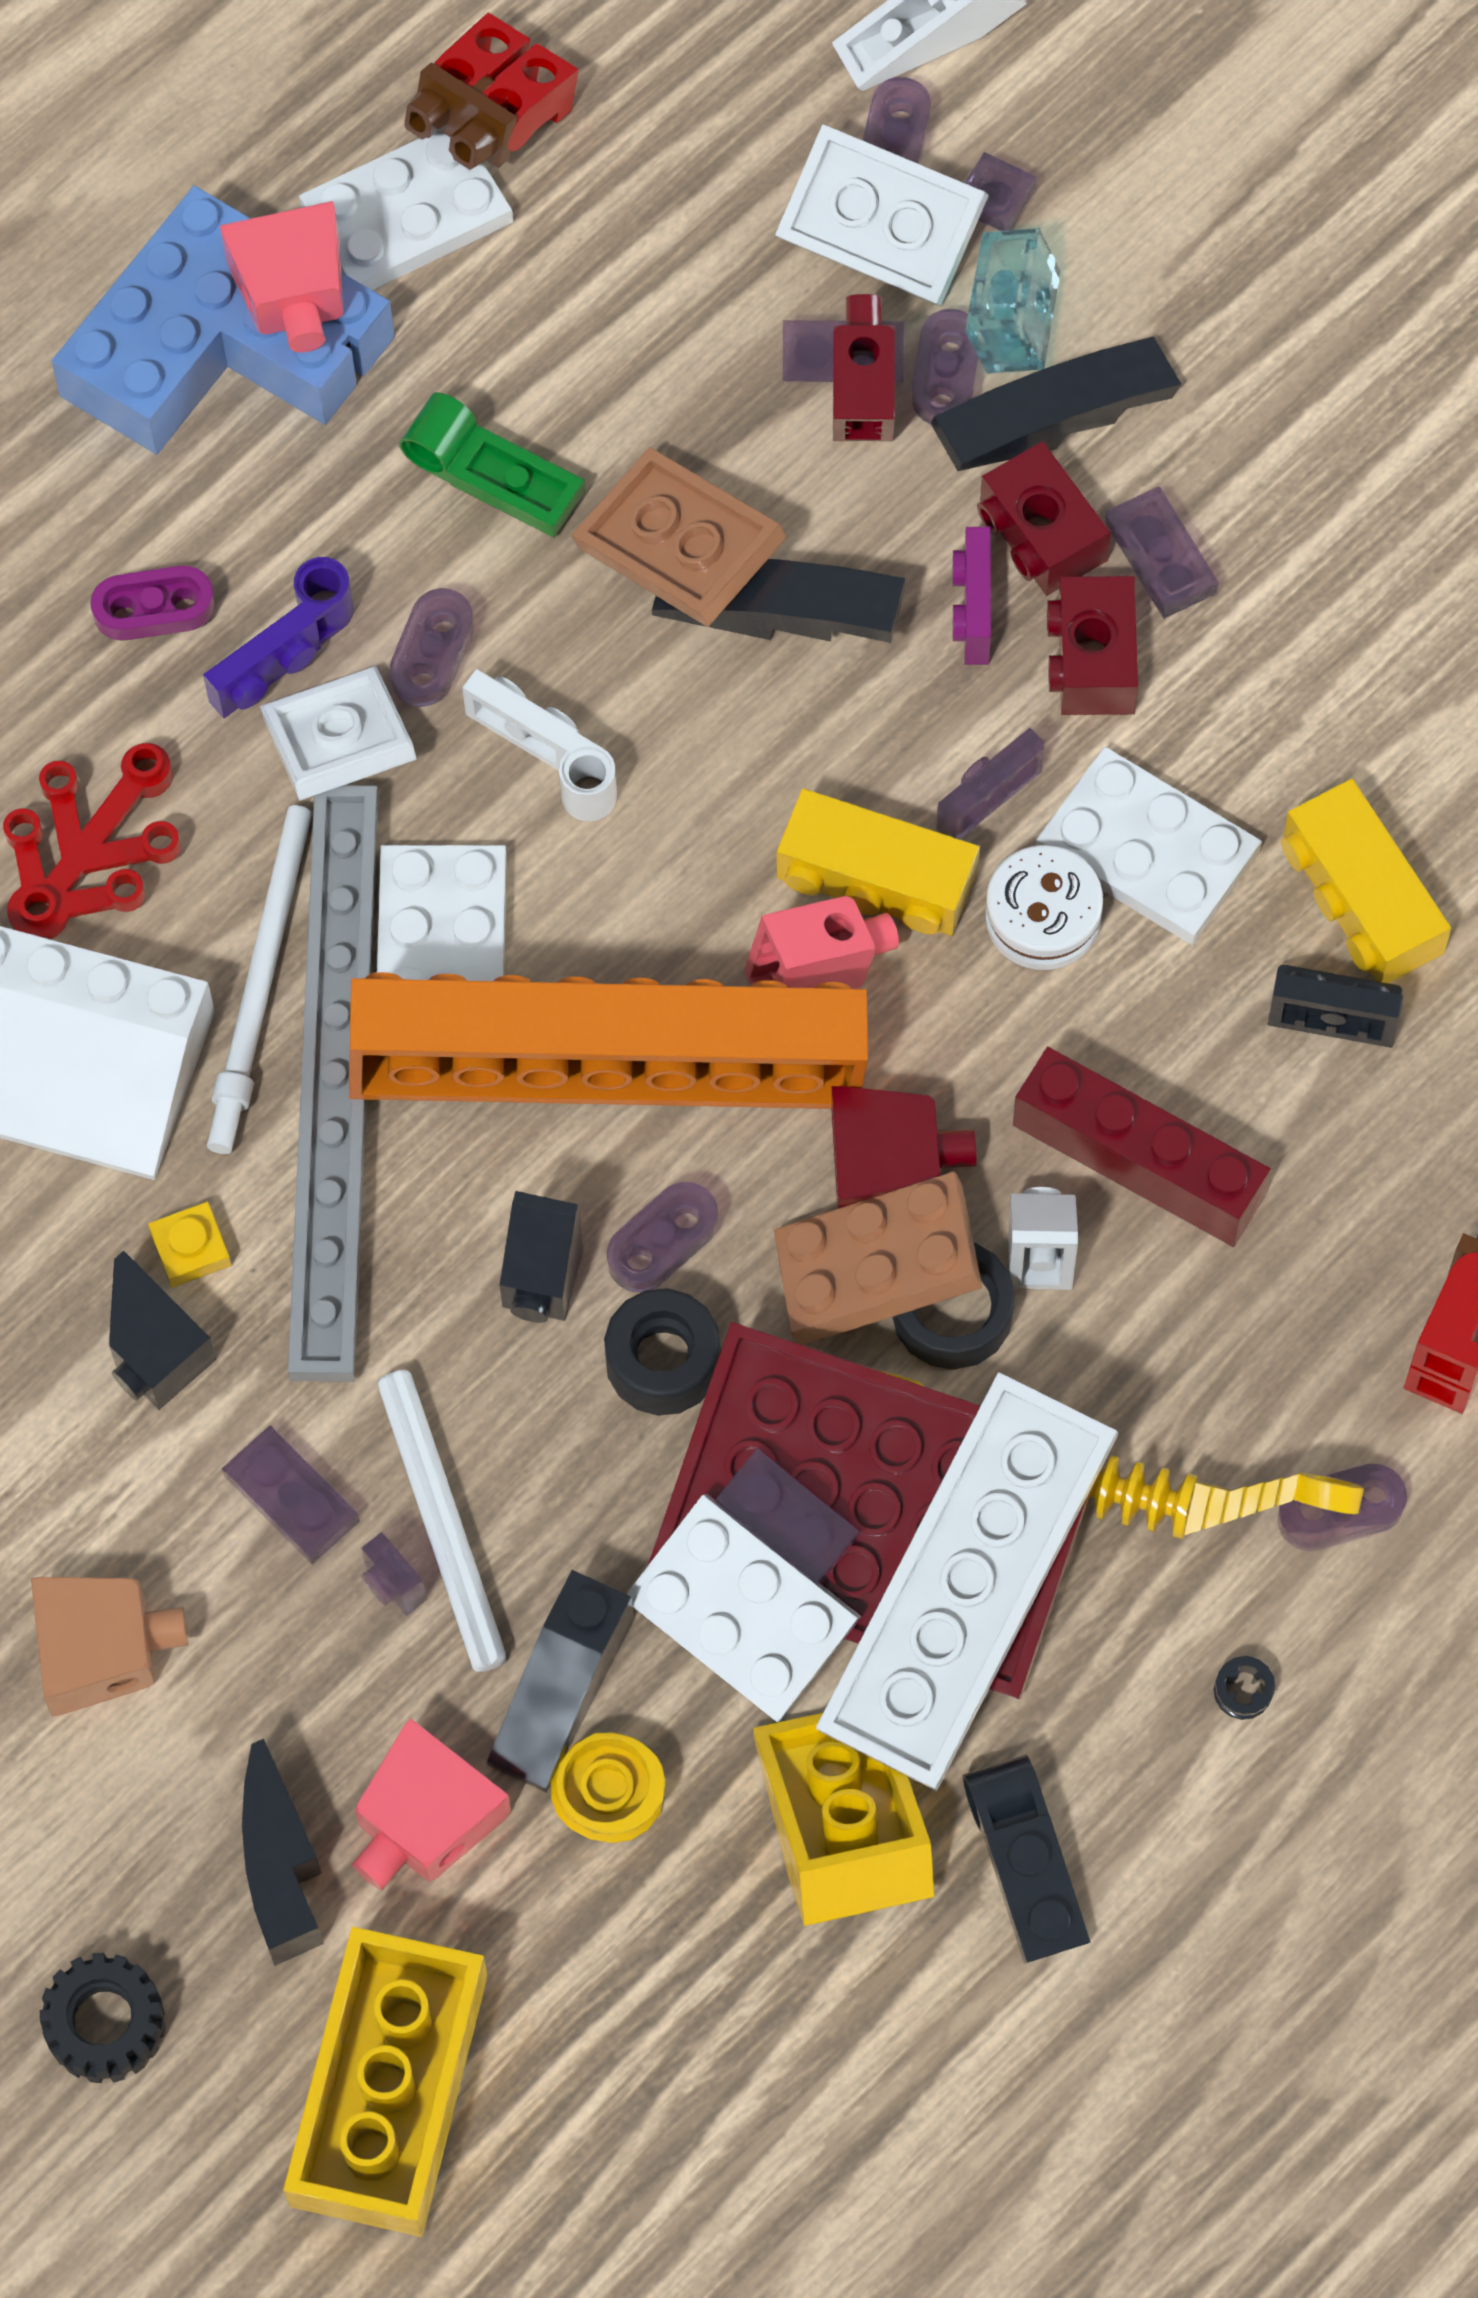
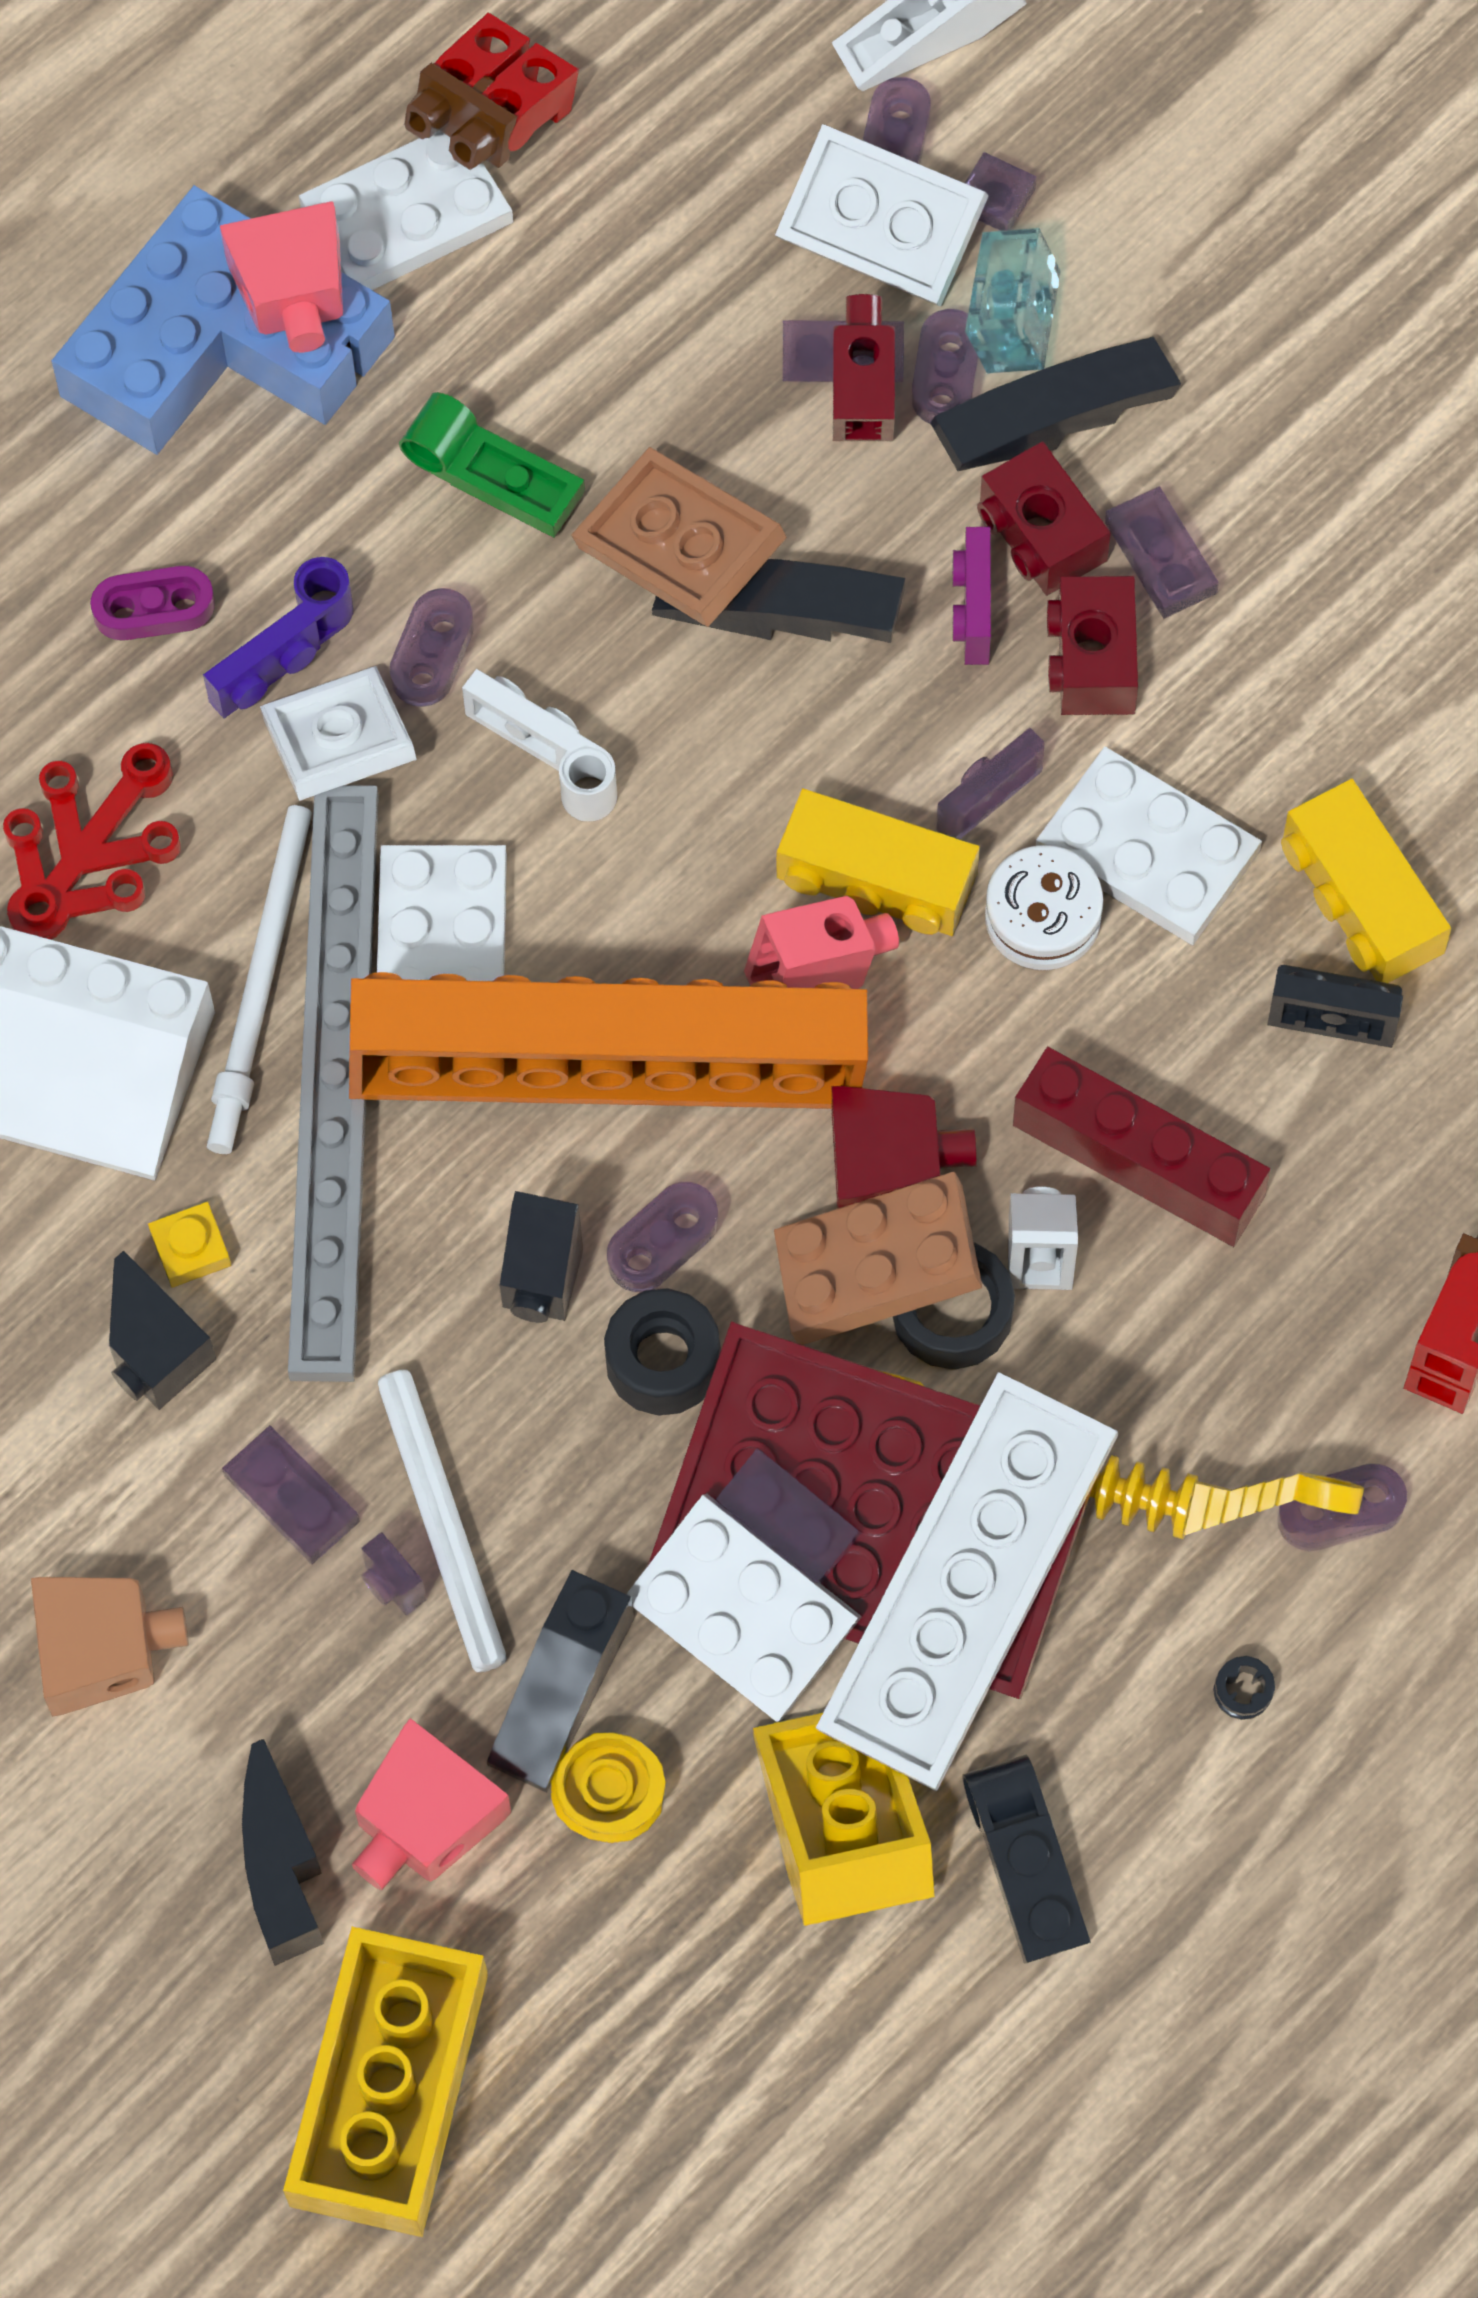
black tyre [39,1953,165,2083] -> none

